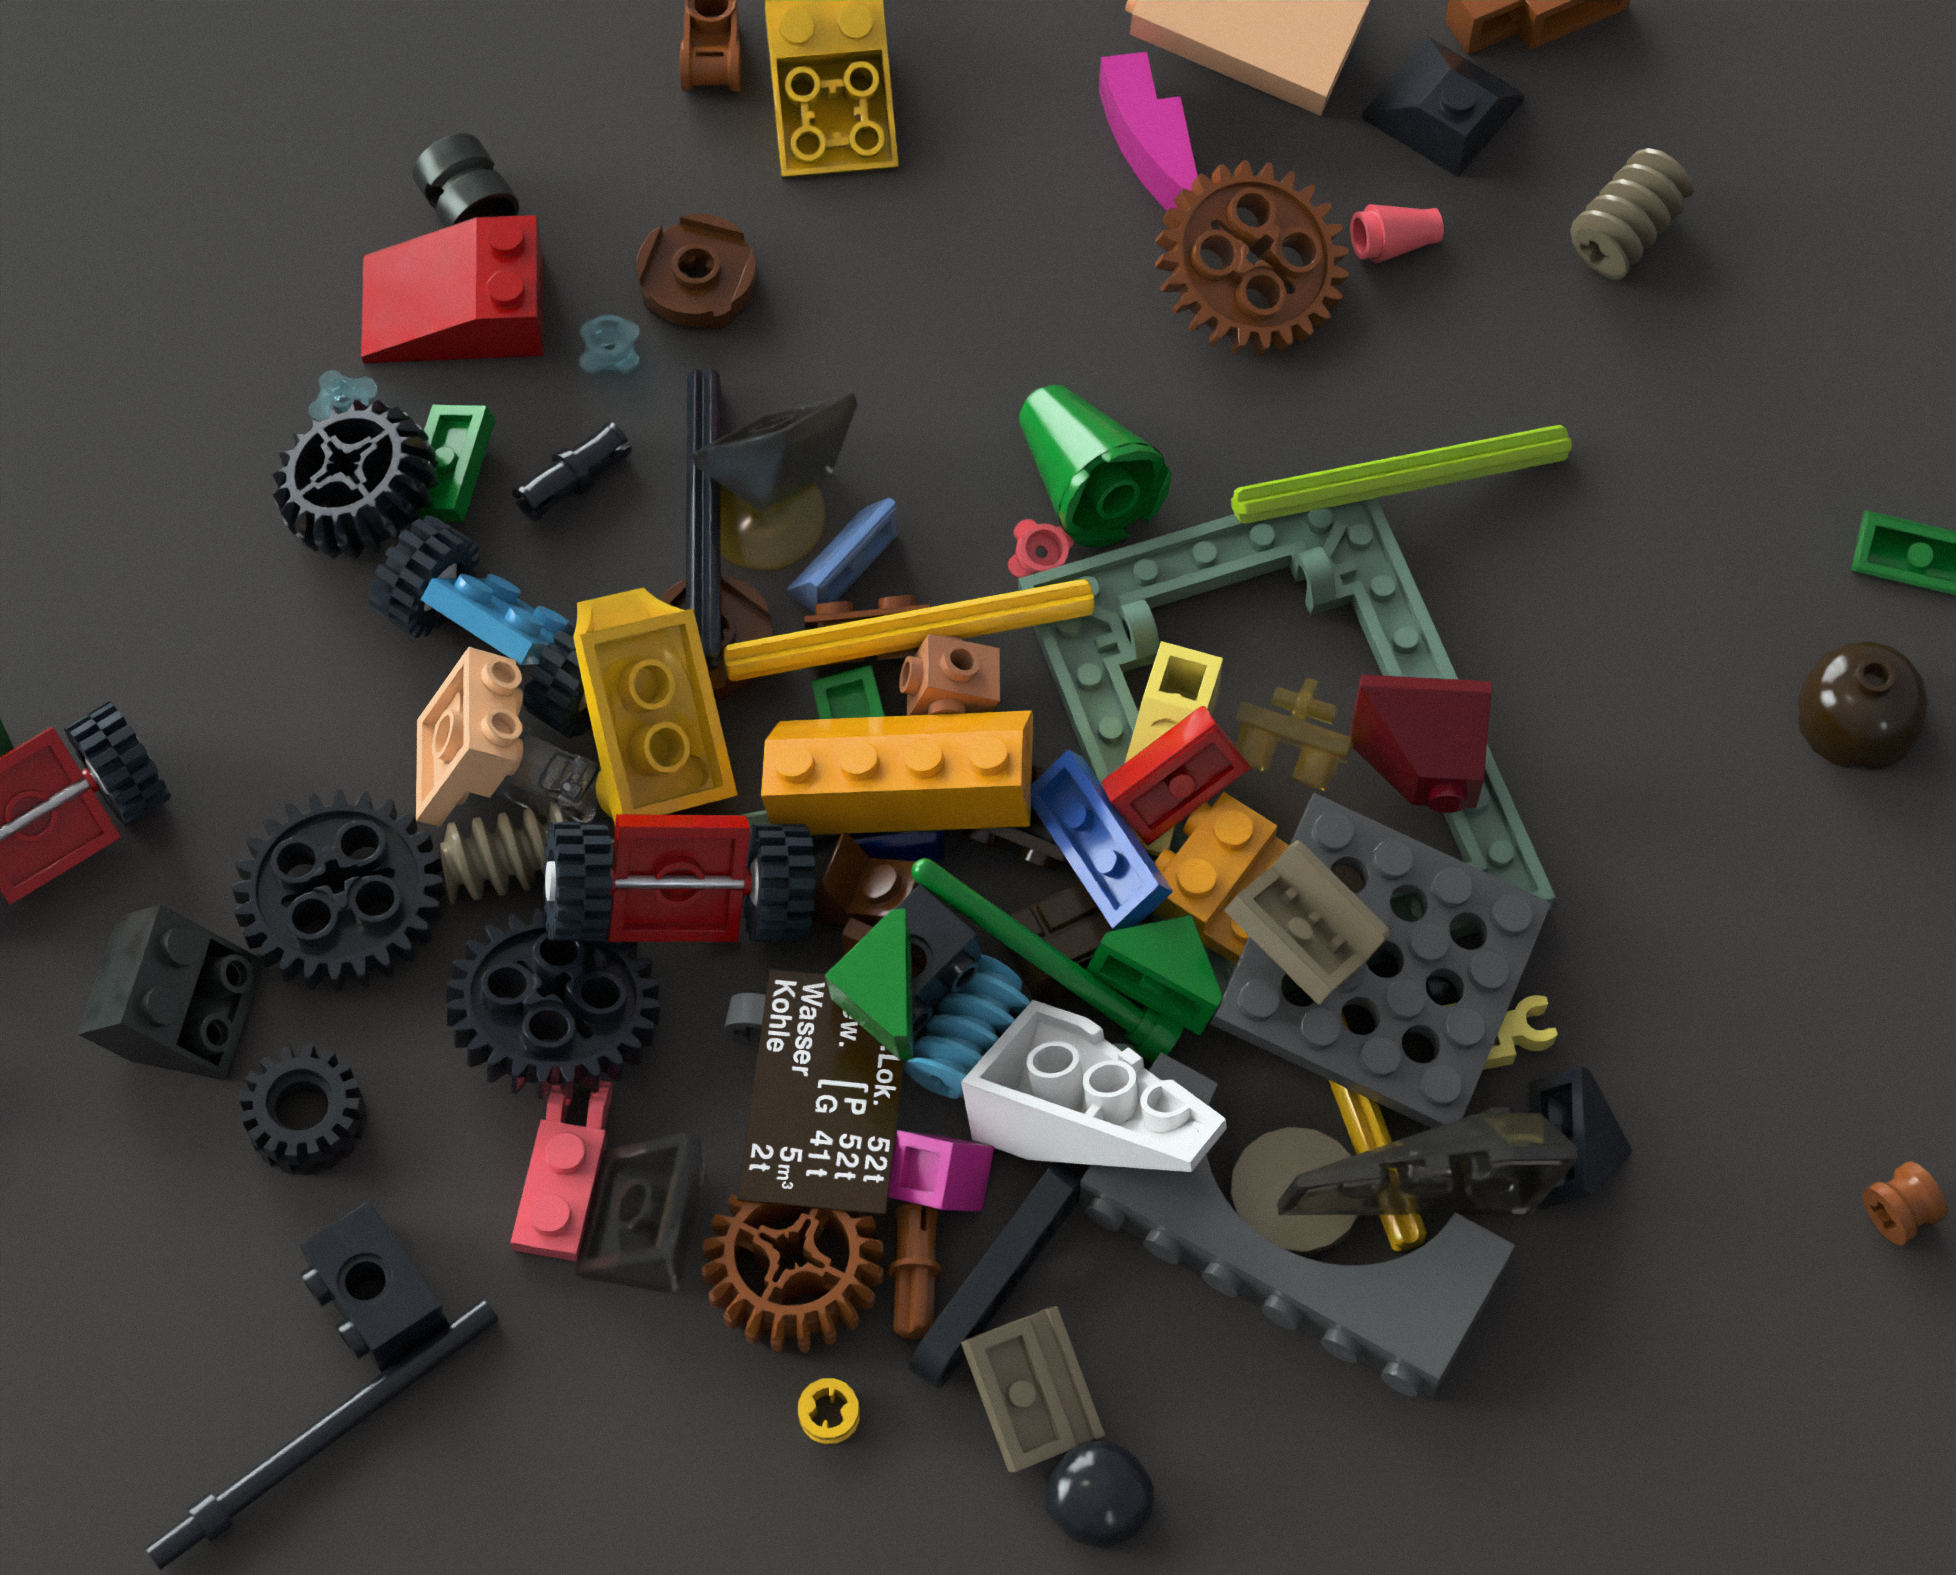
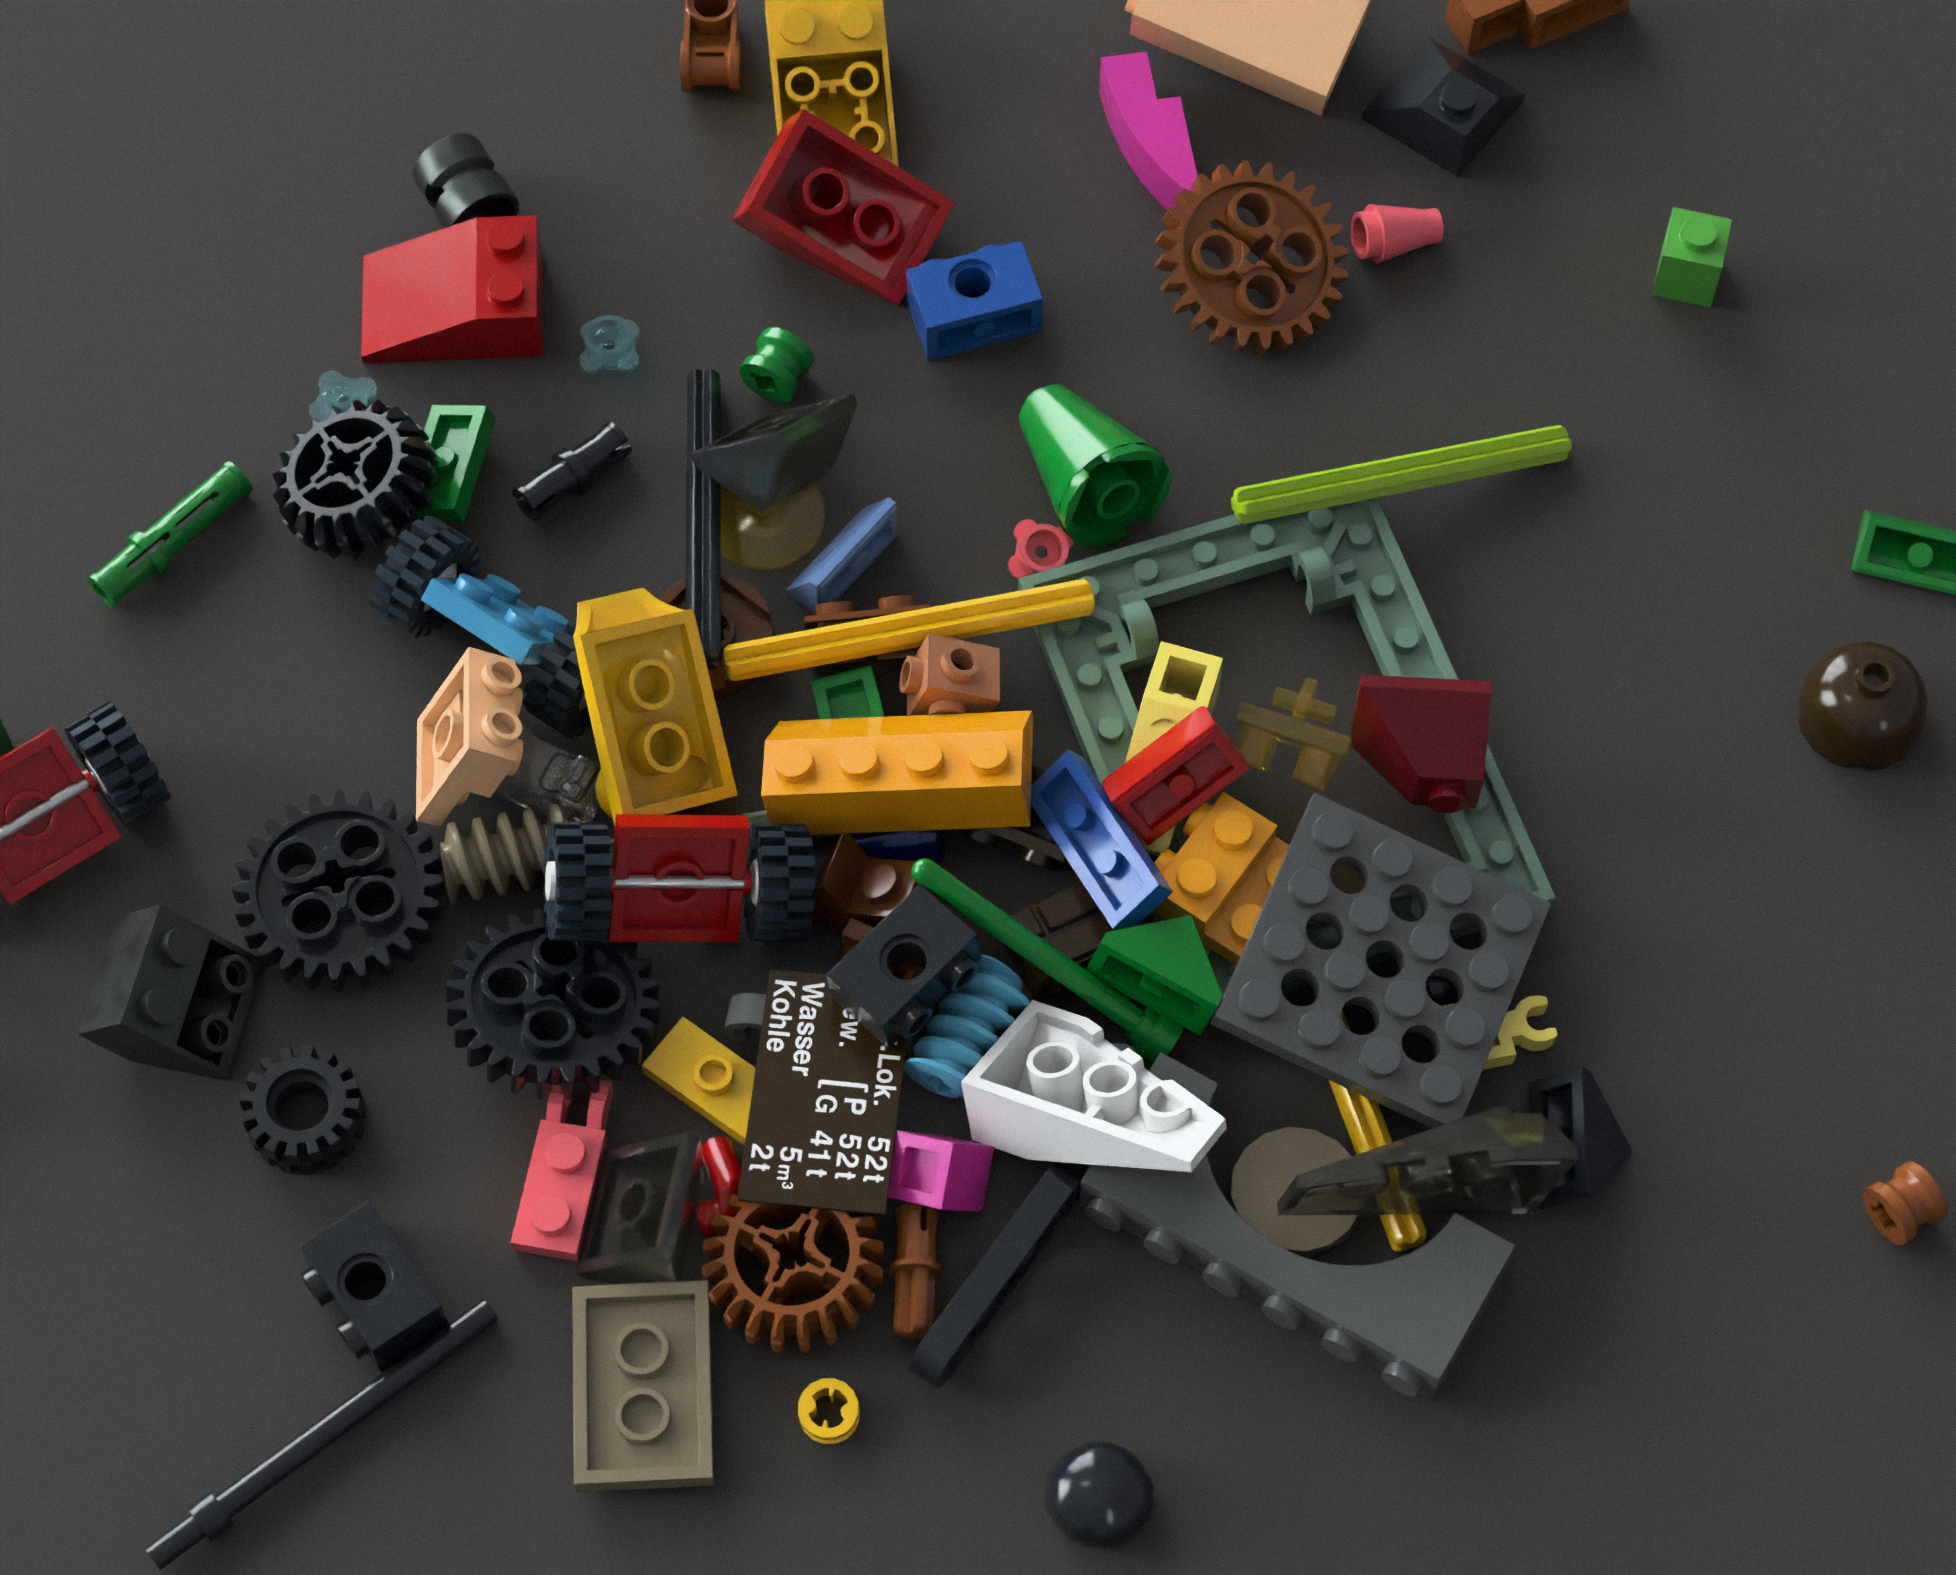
reddish brown plate [636,213,757,330] -> none
green slope [825,908,913,1060] -> none
dark tan plate [961,1306,1105,1472] -> none
dark tan bracket [1224,840,1391,1005] -> none
dark tan piece [1570,148,1694,280] -> none
none -> green pin [87,461,253,608]
none -> dark tan plate [572,1280,714,1492]
none -> yellow plate [642,1017,756,1146]
none -> red arm [695,1136,742,1238]
none -> red slope [731,108,955,306]
none -> green wheel [739,327,815,403]
none -> blue brick [906,241,1043,361]
none -> bright green brick [1652,207,1732,308]

